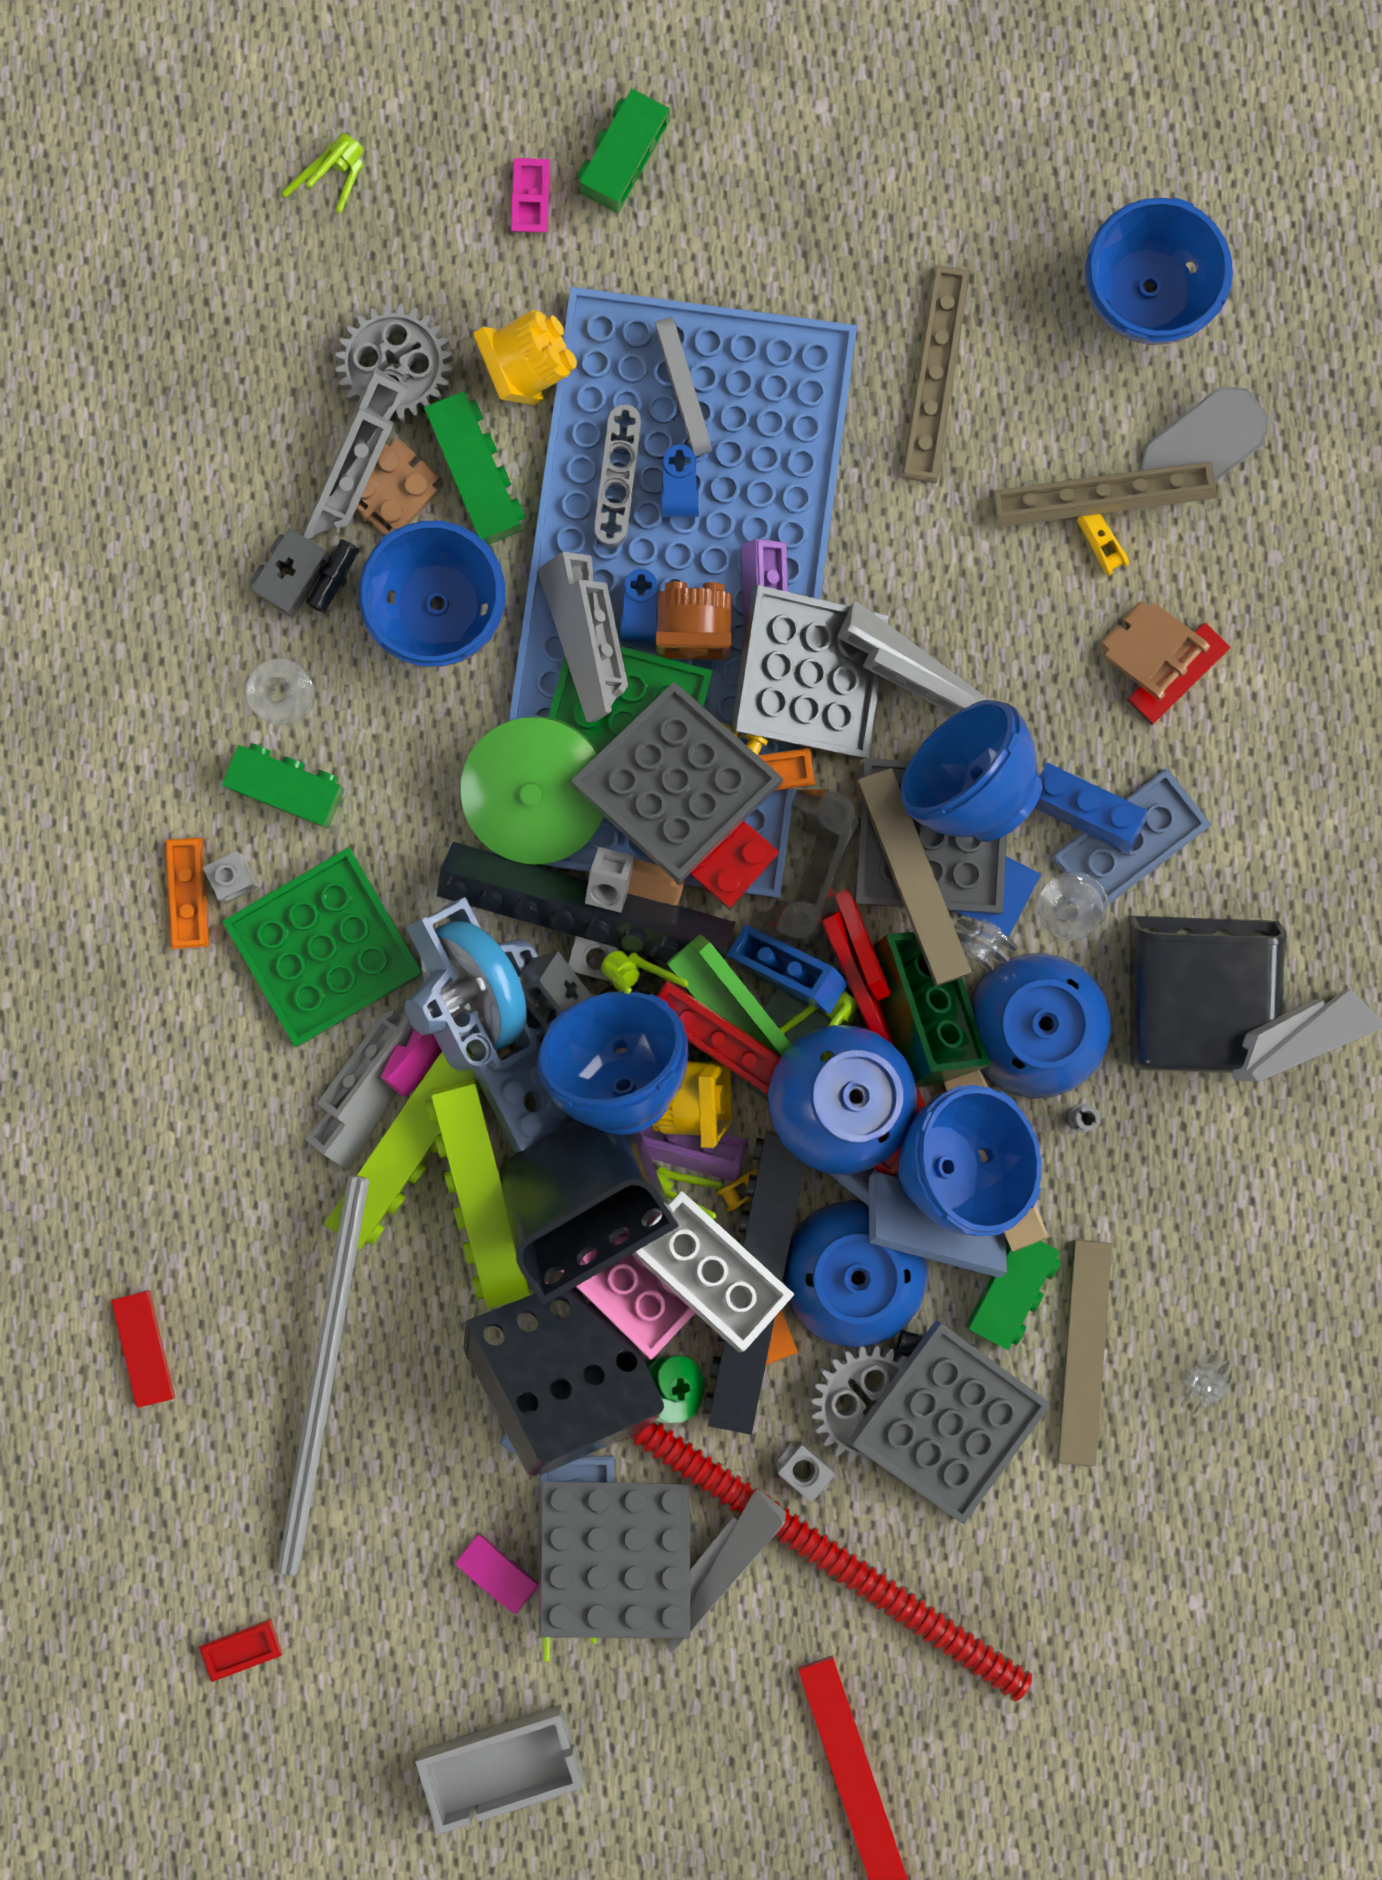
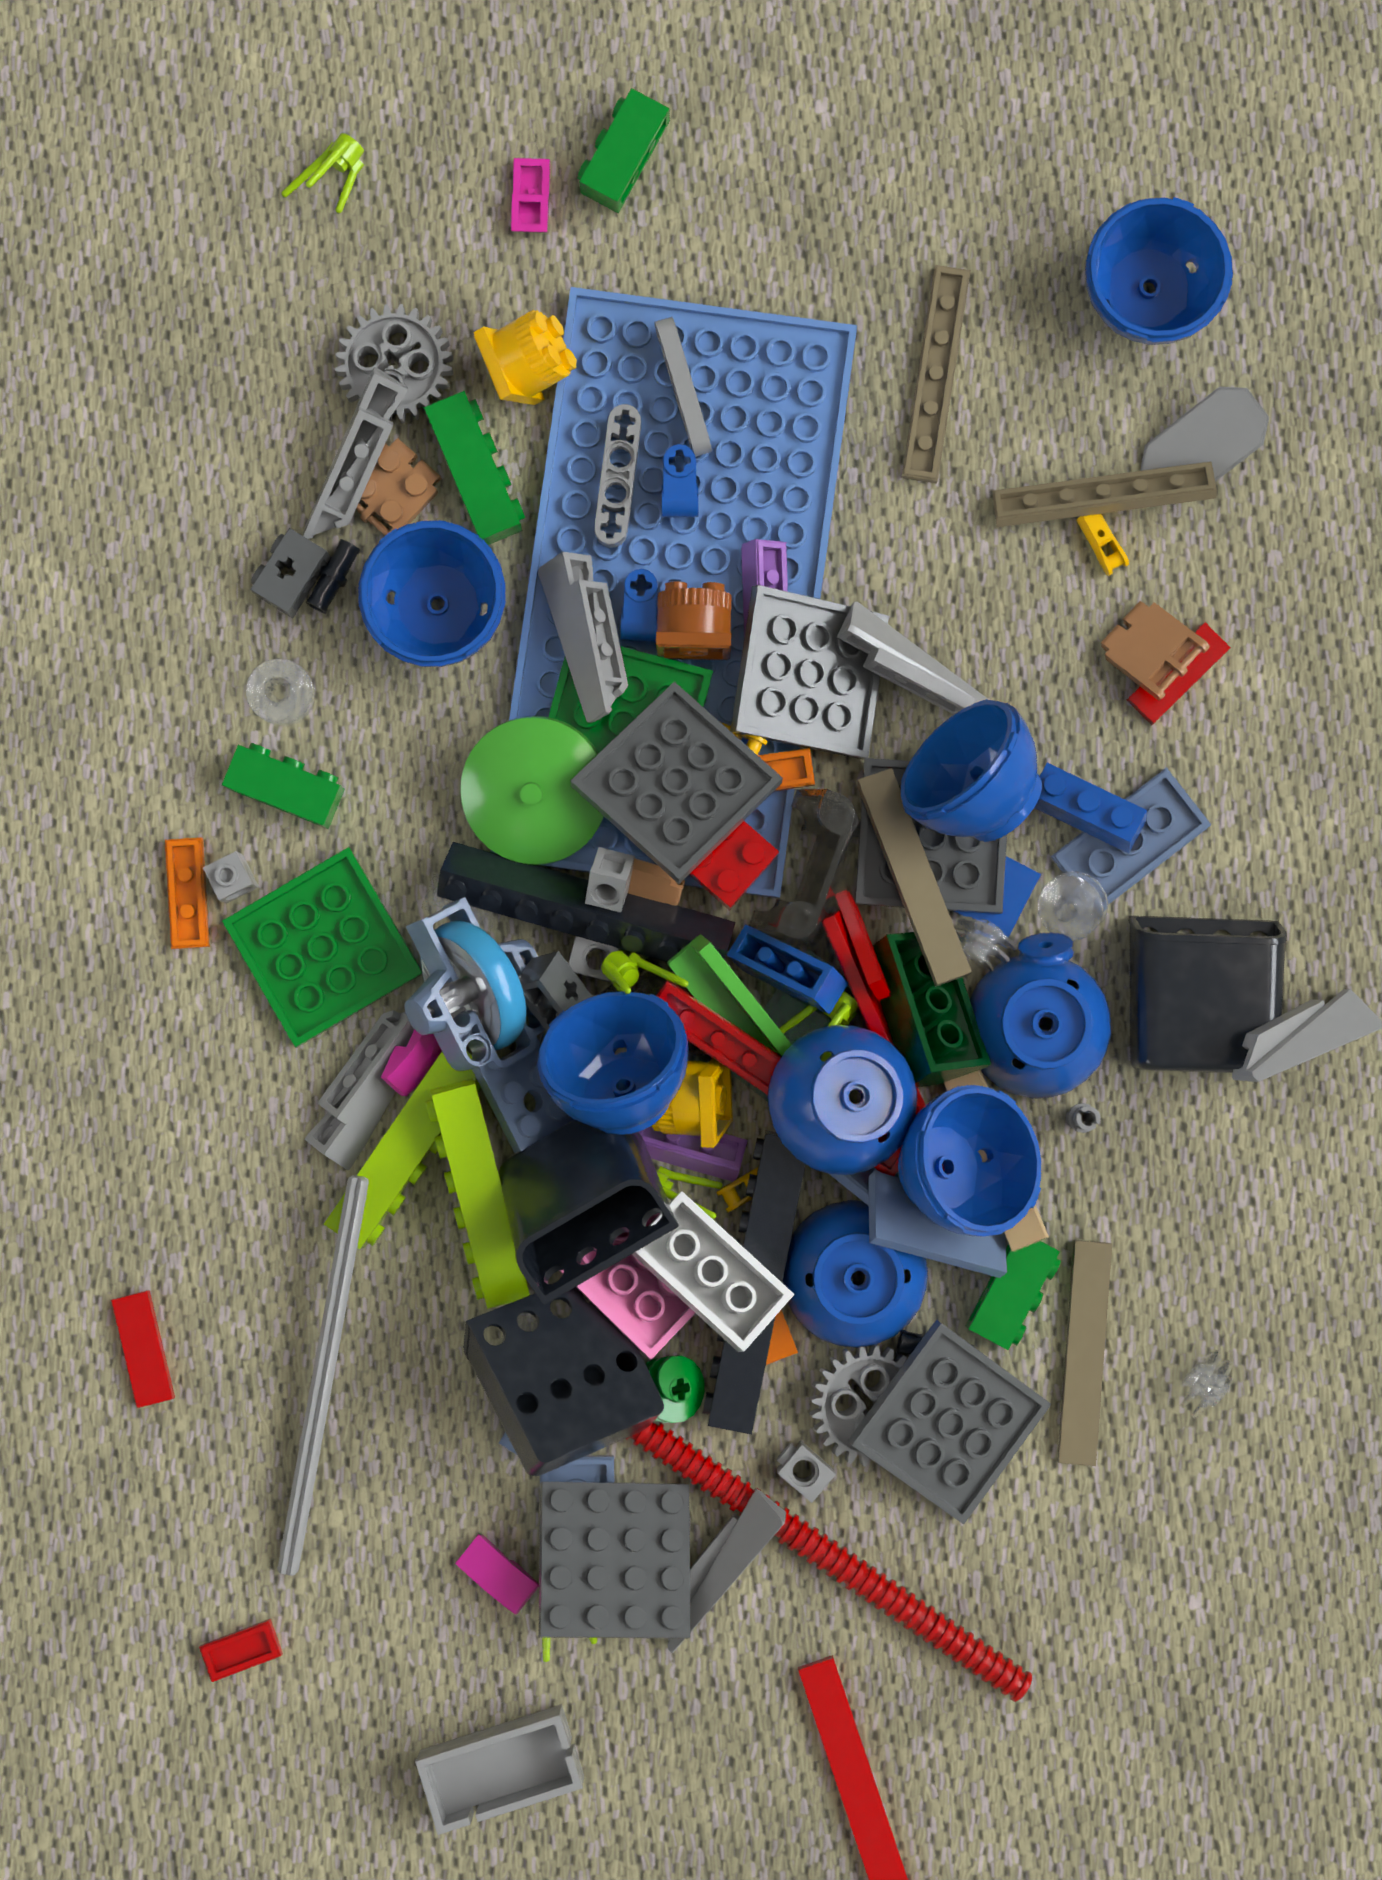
none -> blue piece [1018,932,1074,967]

